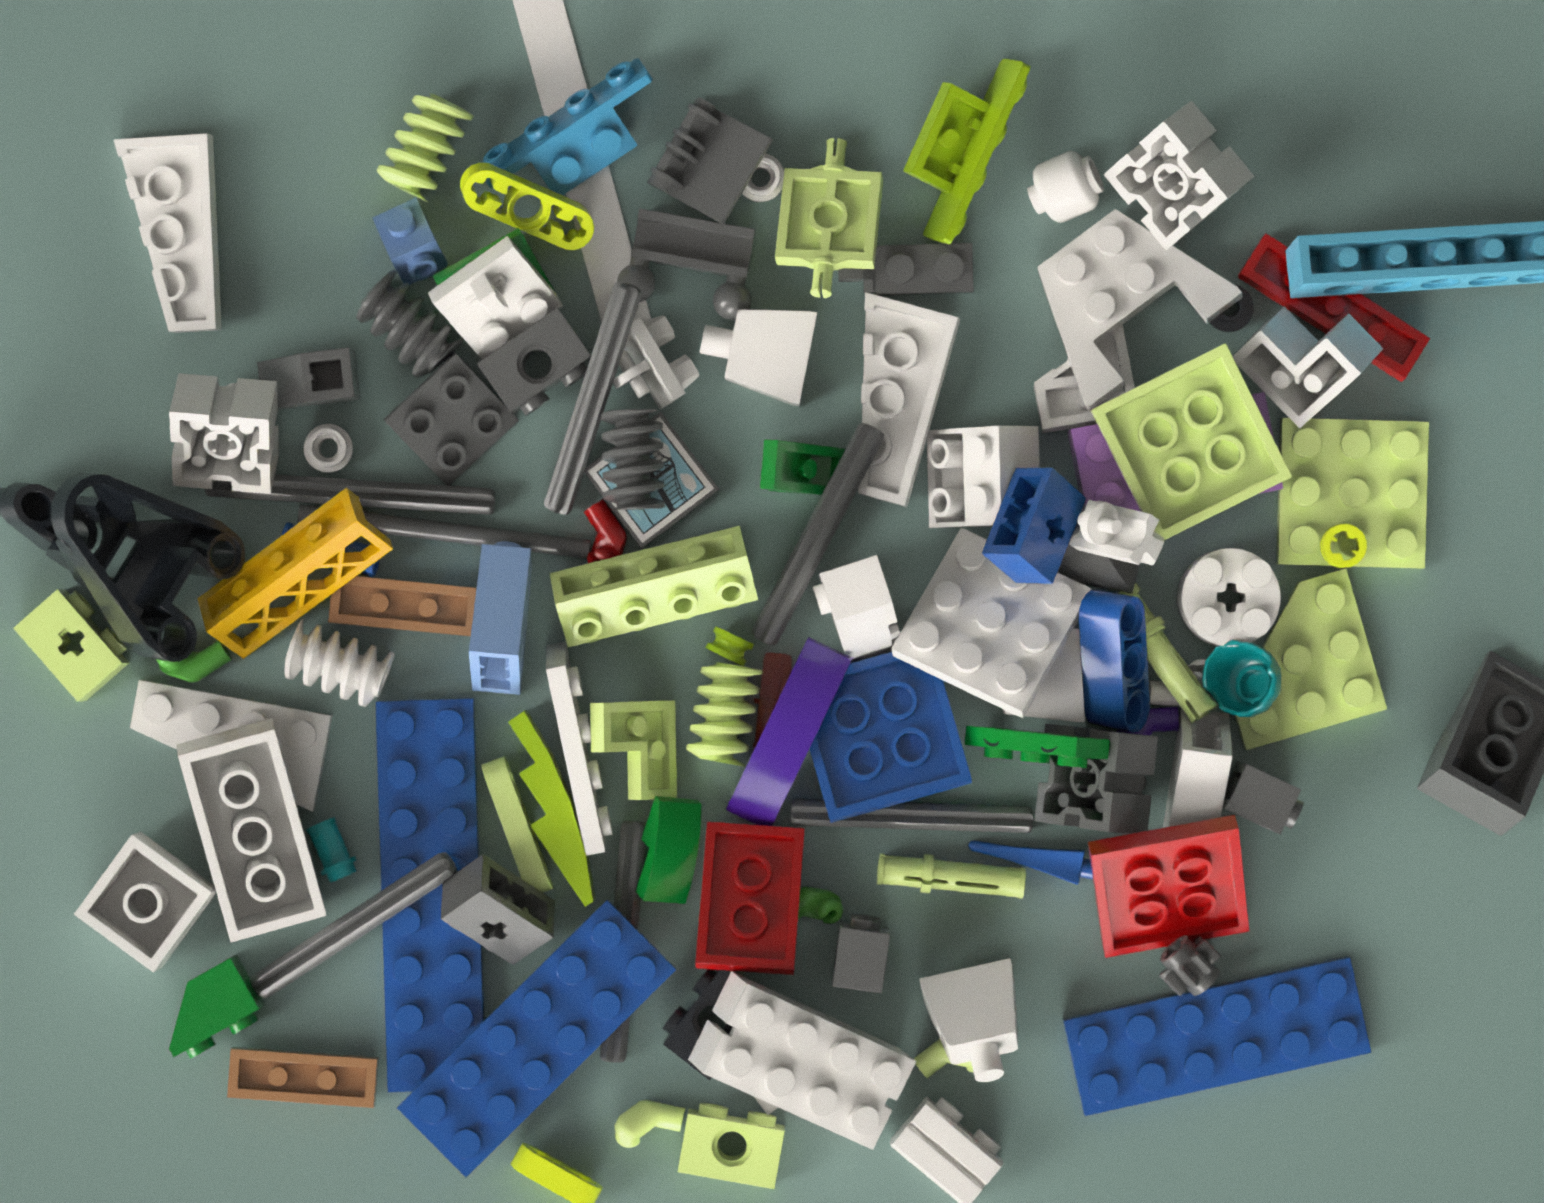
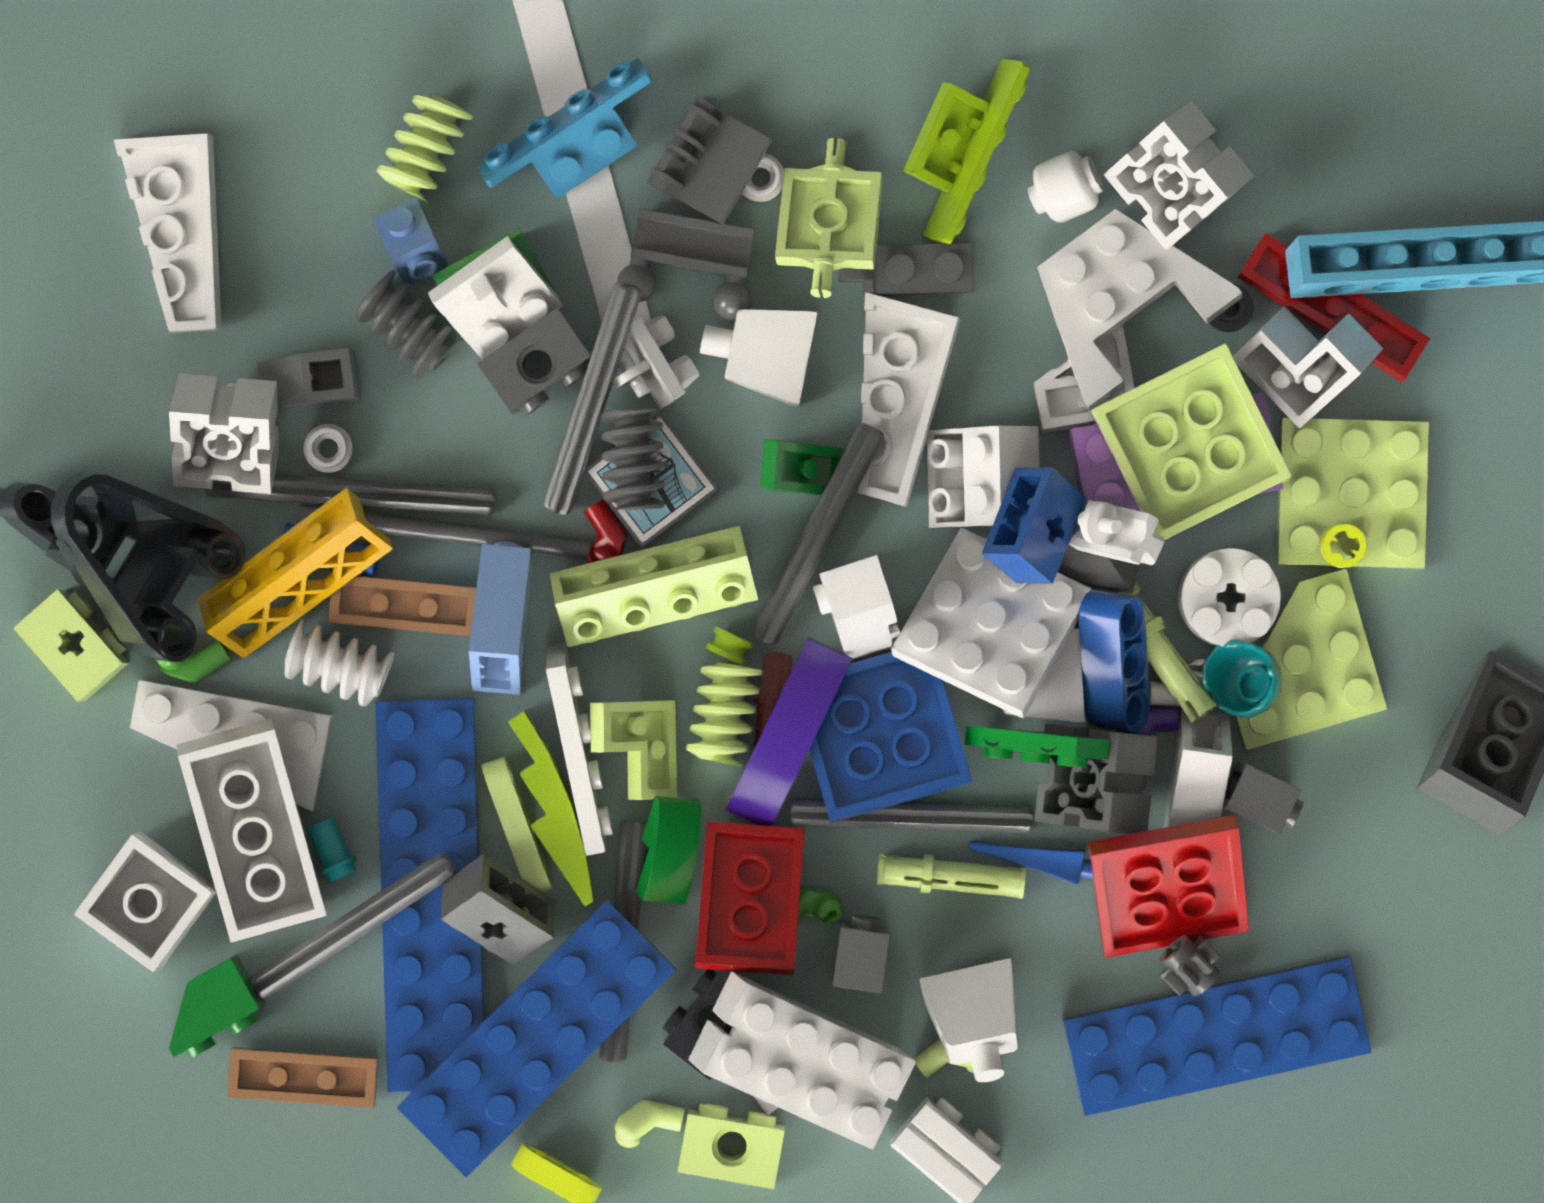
dark grey hinge [383,353,519,486] -> none
neon yellow beam [460,162,594,250] -> none

